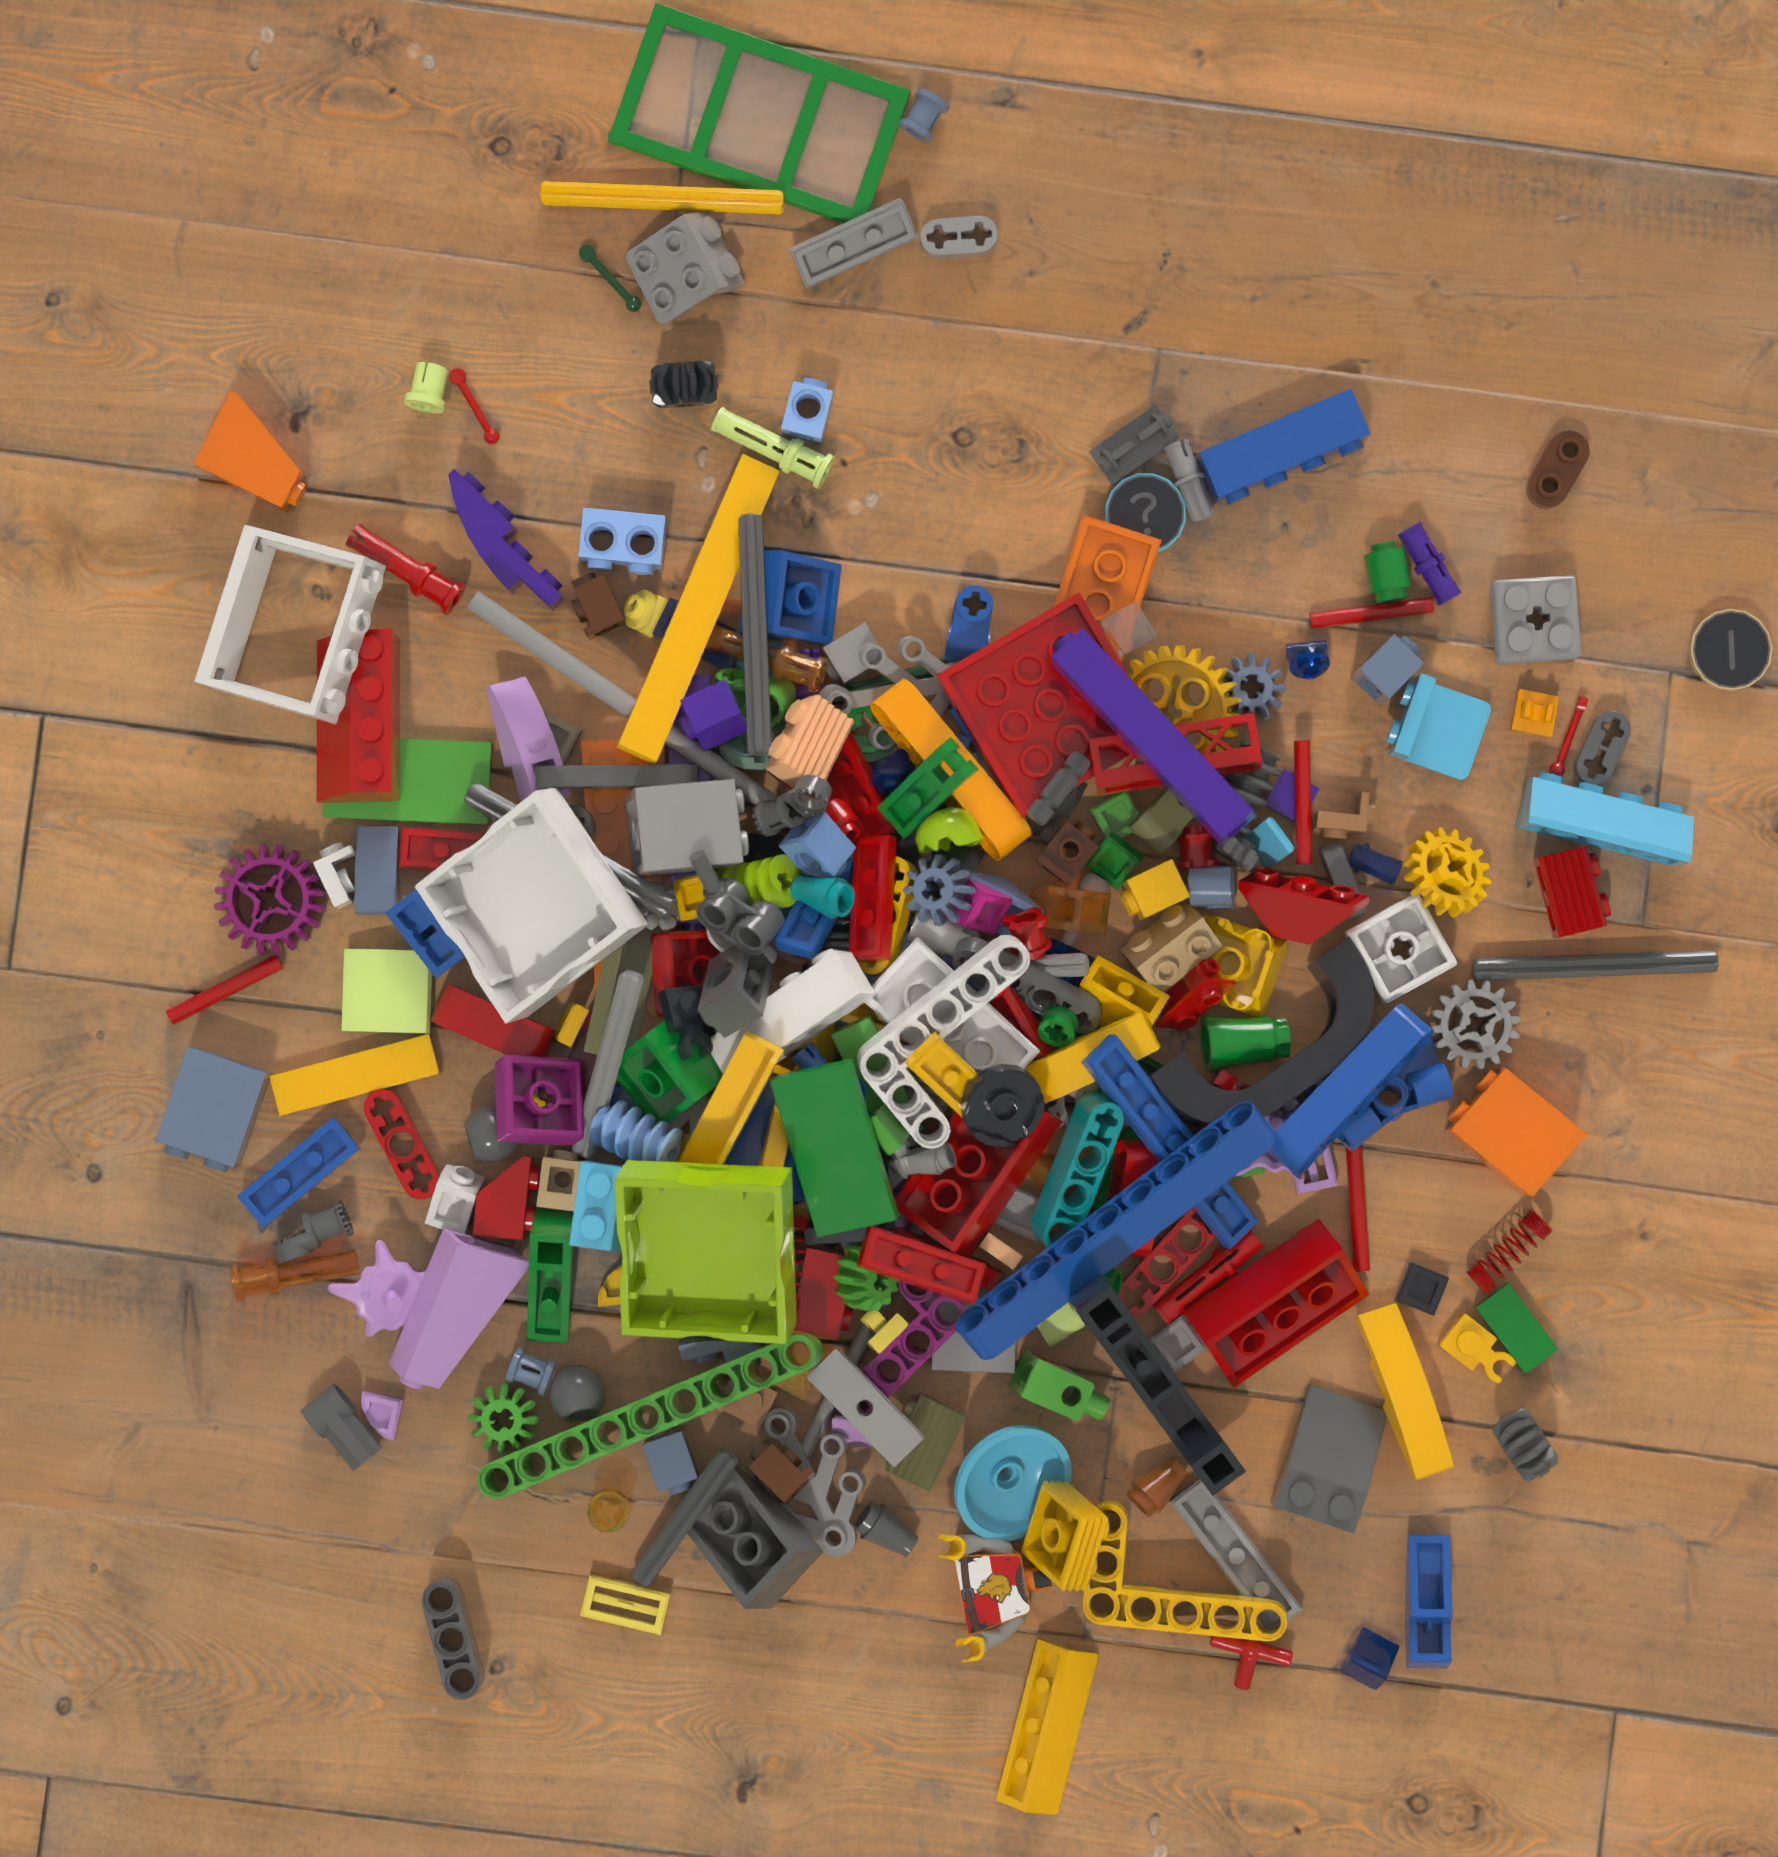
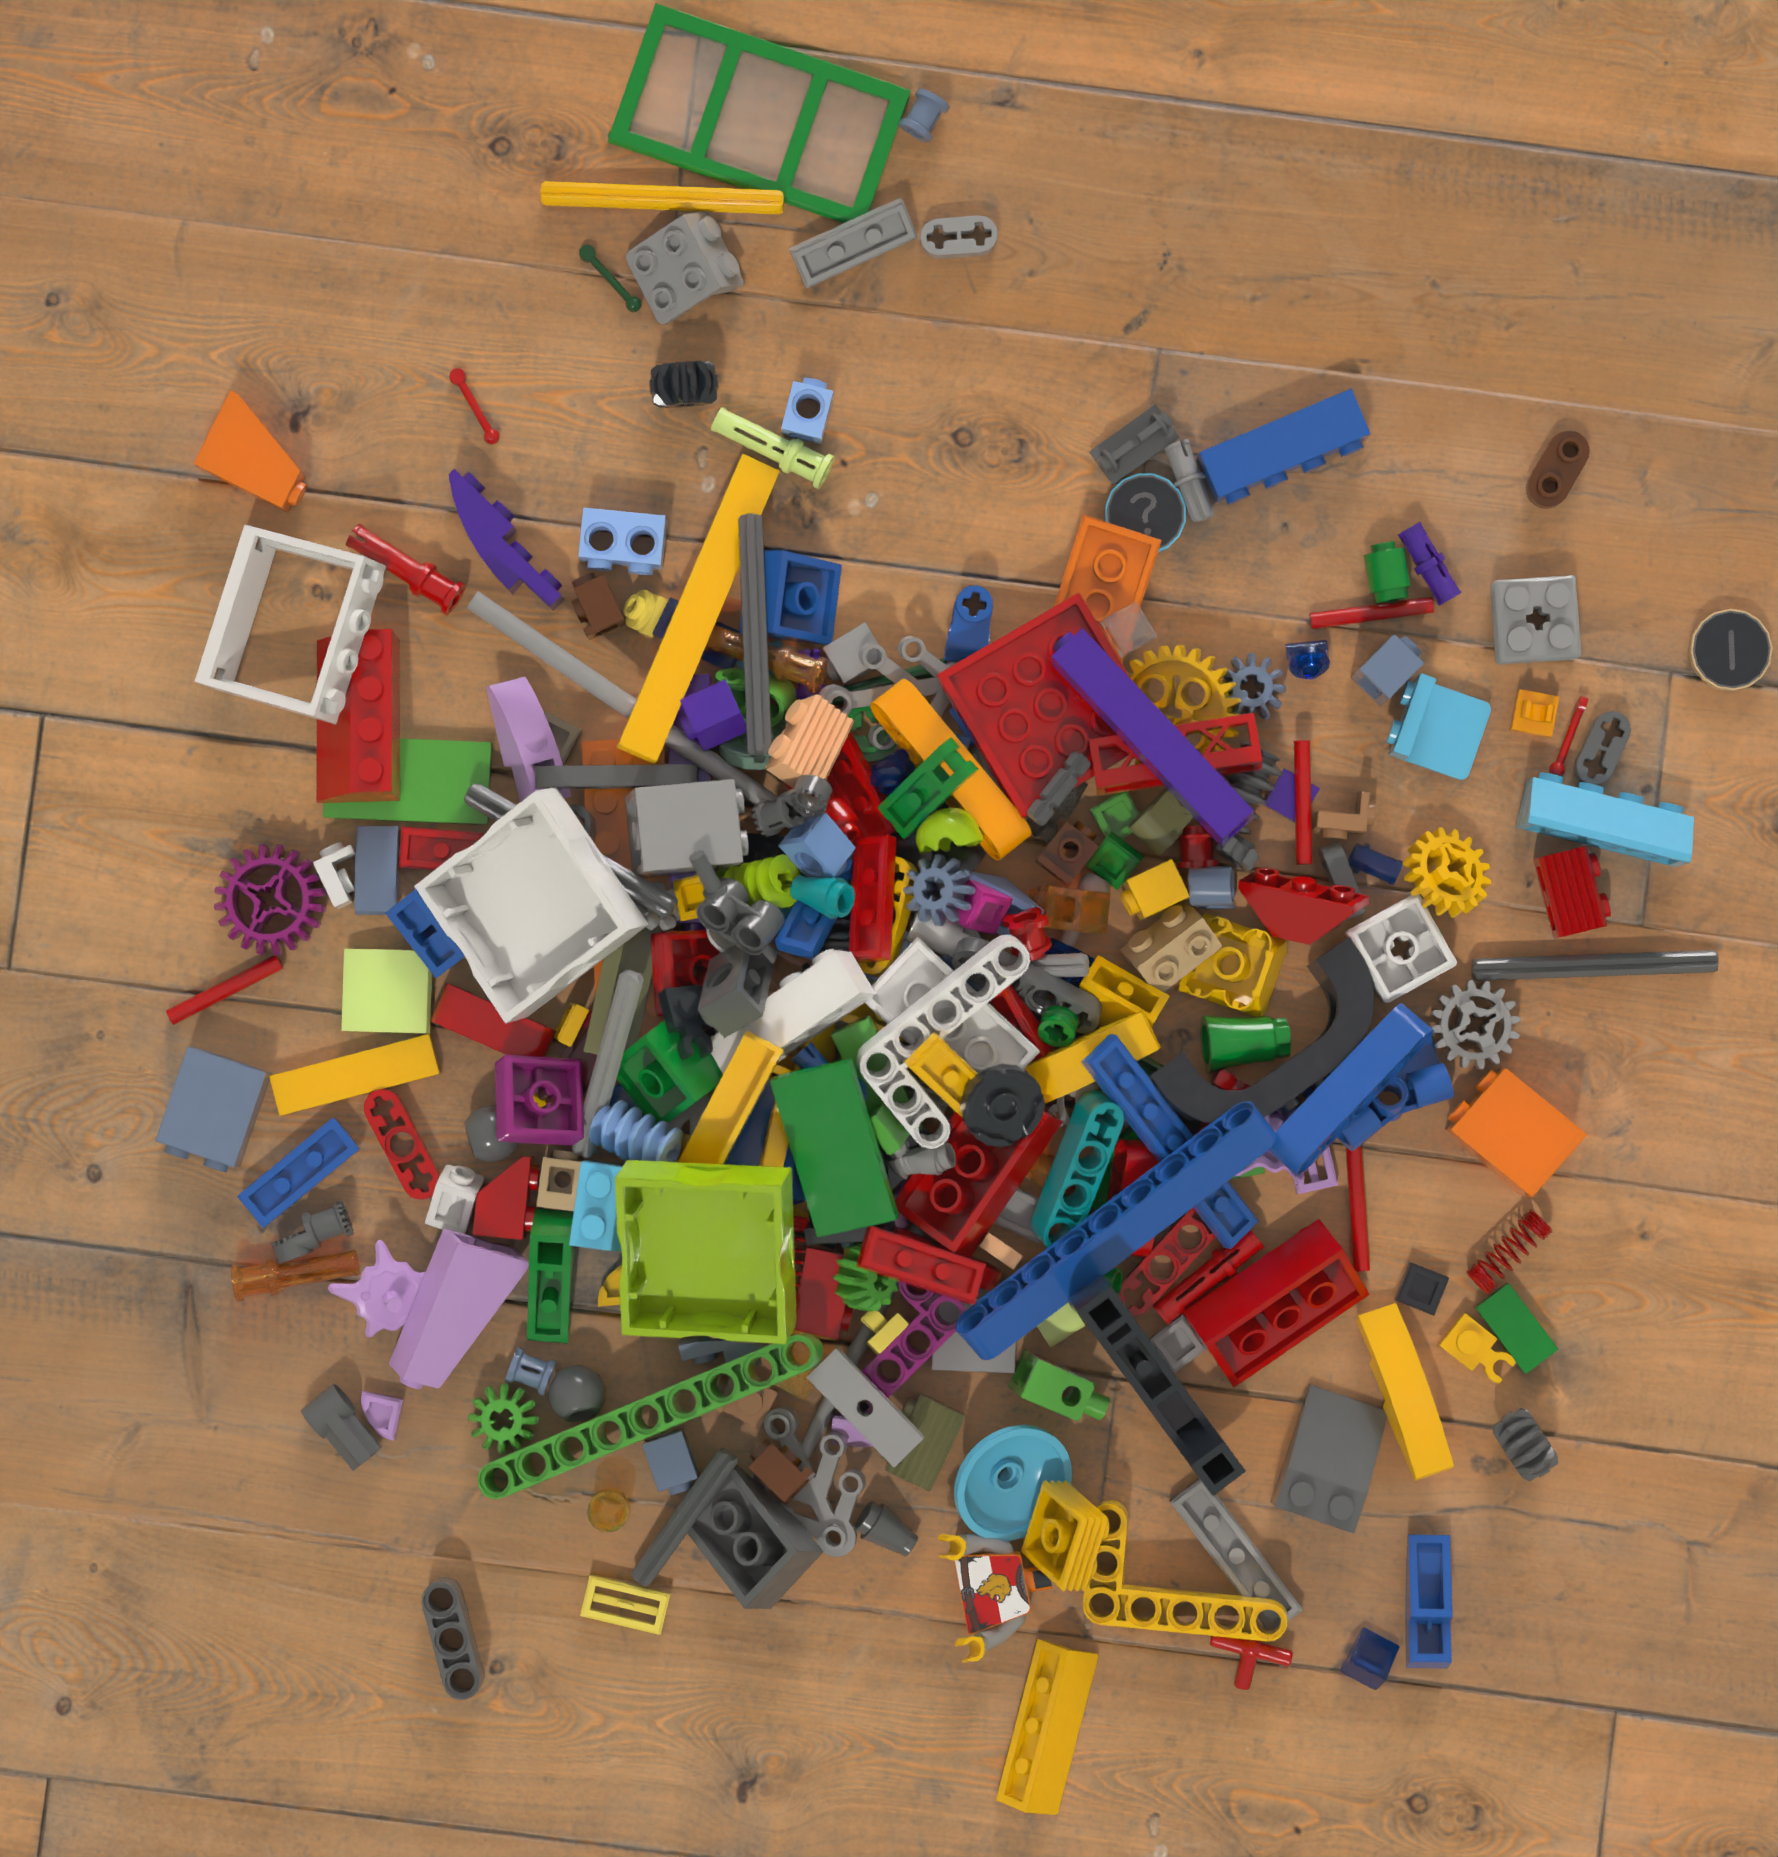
yellowish green bush [404,362,449,413] -> none
dark orange cone [1127,1456,1189,1517] -> none
red hinge [1155,958,1236,1031] -> none
medium azure slope [1244,817,1295,868] -> none

